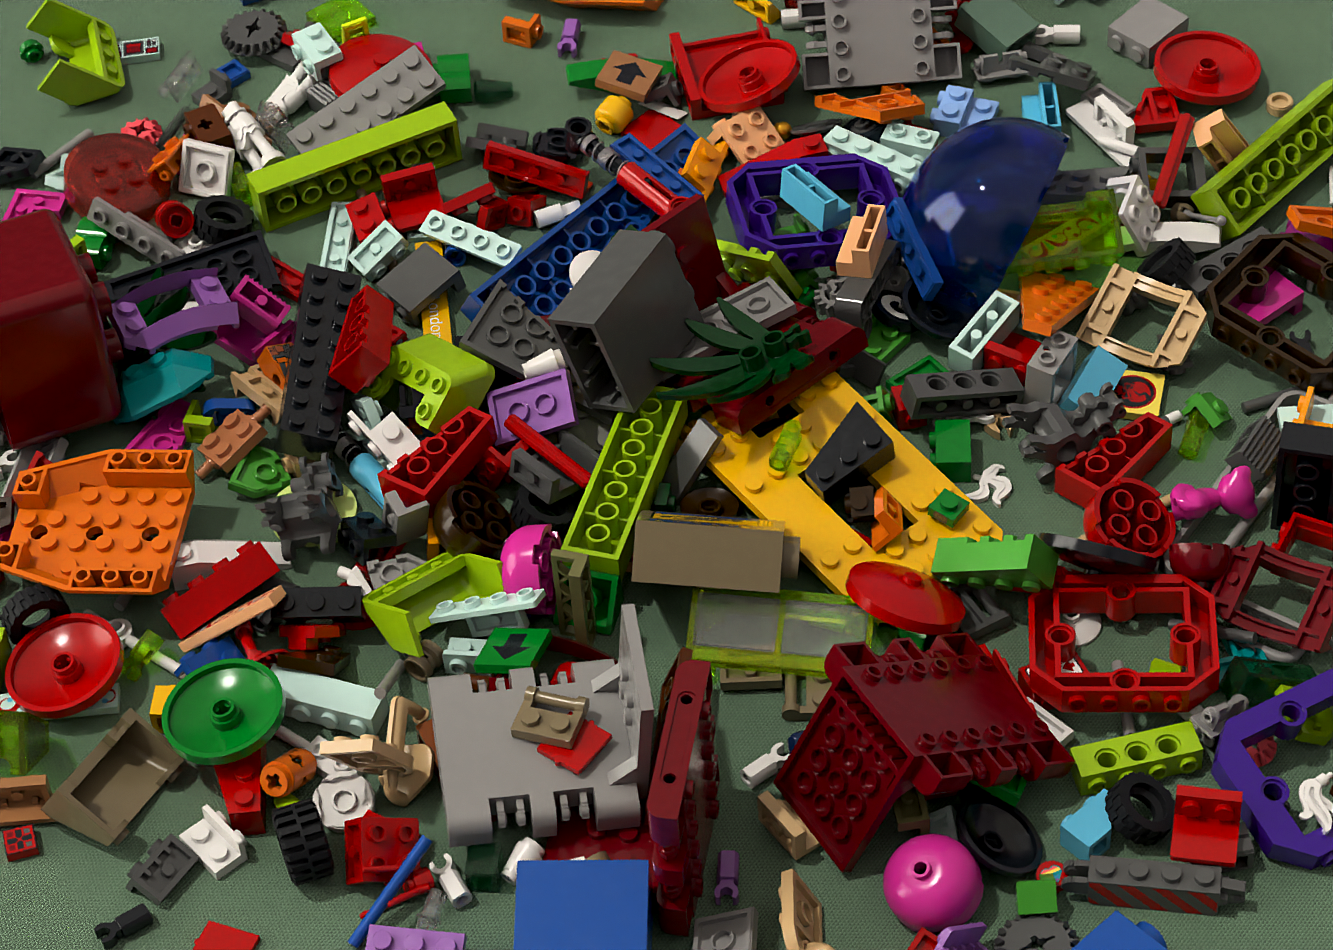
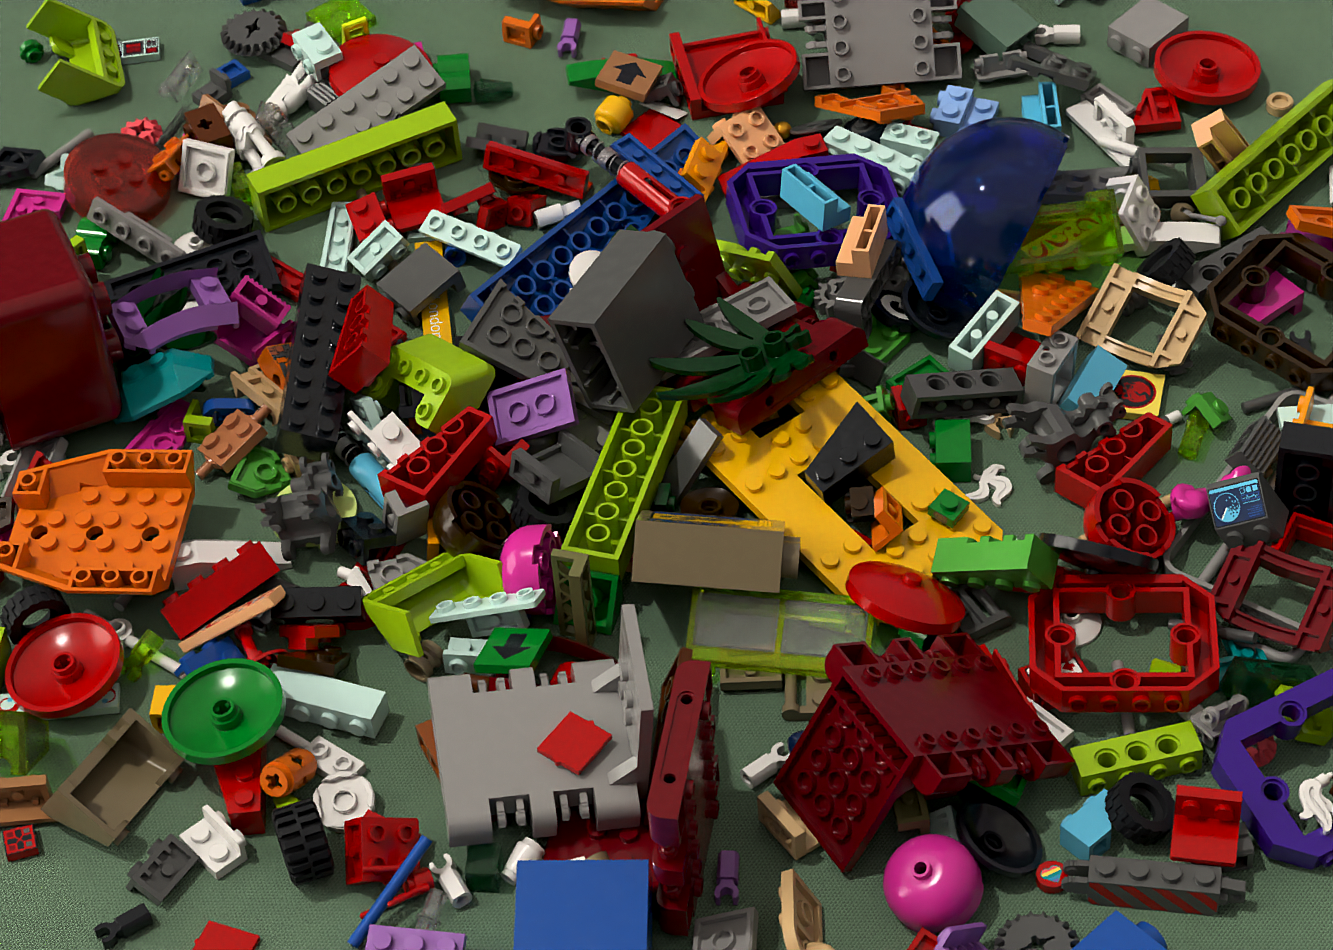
red wheel [155,200,194,238] -> none
tan plate [319,696,434,807] -> none
light grey bar [374,659,405,699] -> none
red axle [504,414,592,489] -> none
dark tan plate [511,686,590,749] -> none
white cone [521,349,566,380] -> none
clear neon green bar [769,420,802,472] -> none
bright green panel [1015,873,1058,915] -> none
red axle [1152,113,1195,209] -> none
dark red cylinder [1169,543,1230,589] -> none
none -> slope [1206,471,1289,550]

